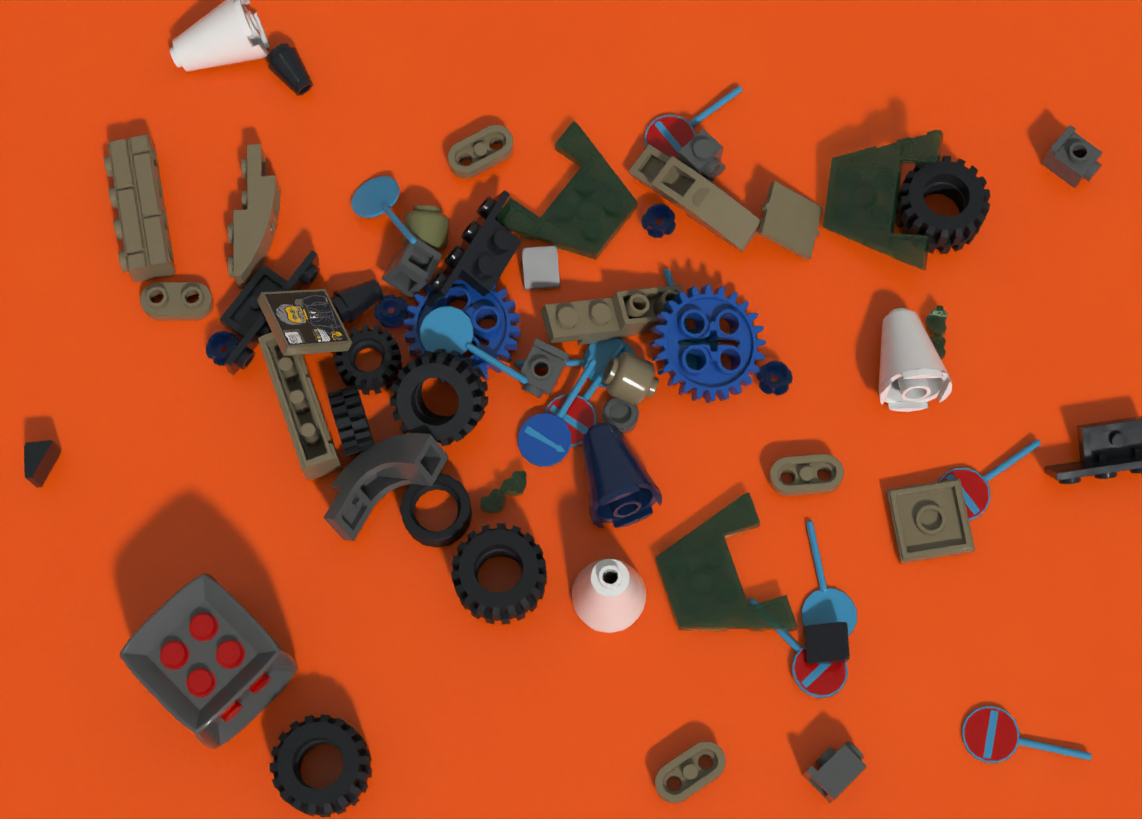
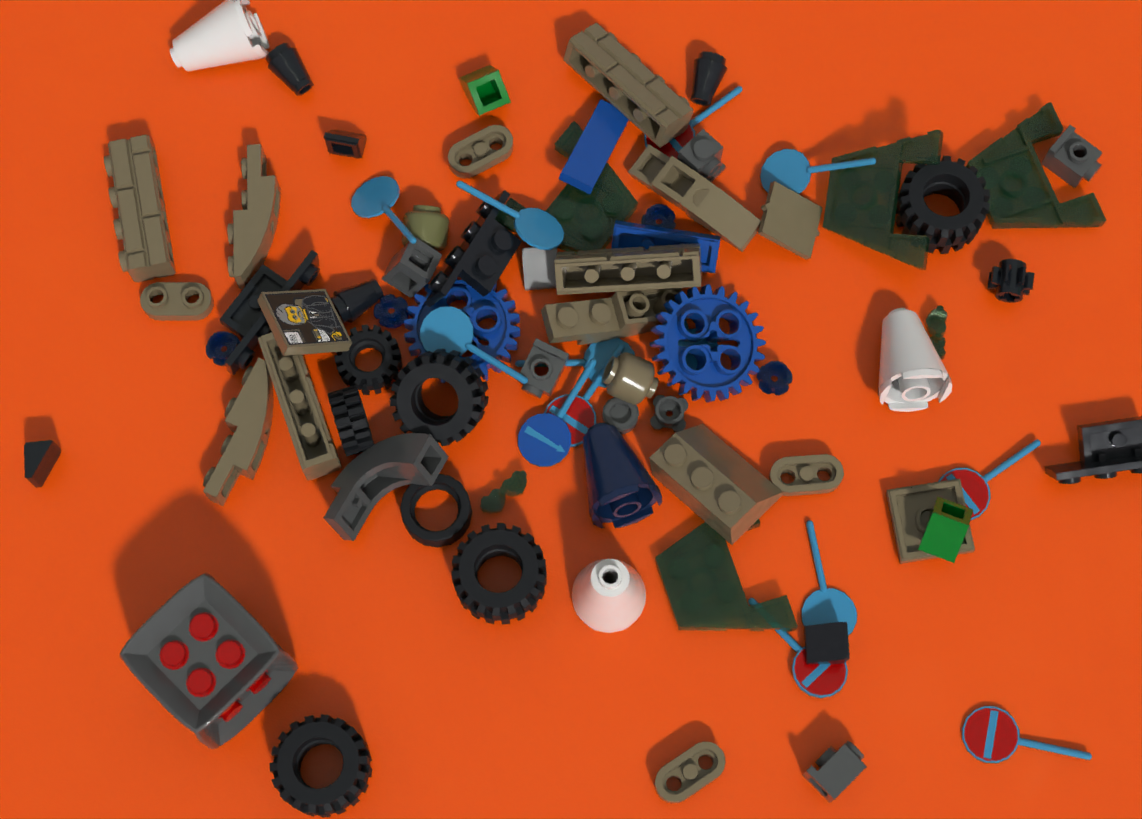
none -> dark tan slope [203,357,274,506]
none -> slope [324,130,367,159]
none -> dark azure piece [456,181,564,250]
none -> green brick [459,65,511,116]
none -> dark tan brick [554,243,702,295]
none -> blue tile [559,99,629,195]
none -> dark tan brick [563,23,694,148]
none -> blue tile [611,220,721,273]
none -> dark tan slope [649,424,783,545]
none -> dark grey plate [650,395,688,432]
none -> black cone [690,52,727,106]
none -> dark azure piece [760,149,876,194]
none -> green brick [918,496,973,563]
none -> clear green wing [966,102,1106,229]
none -> black gear [988,259,1034,303]

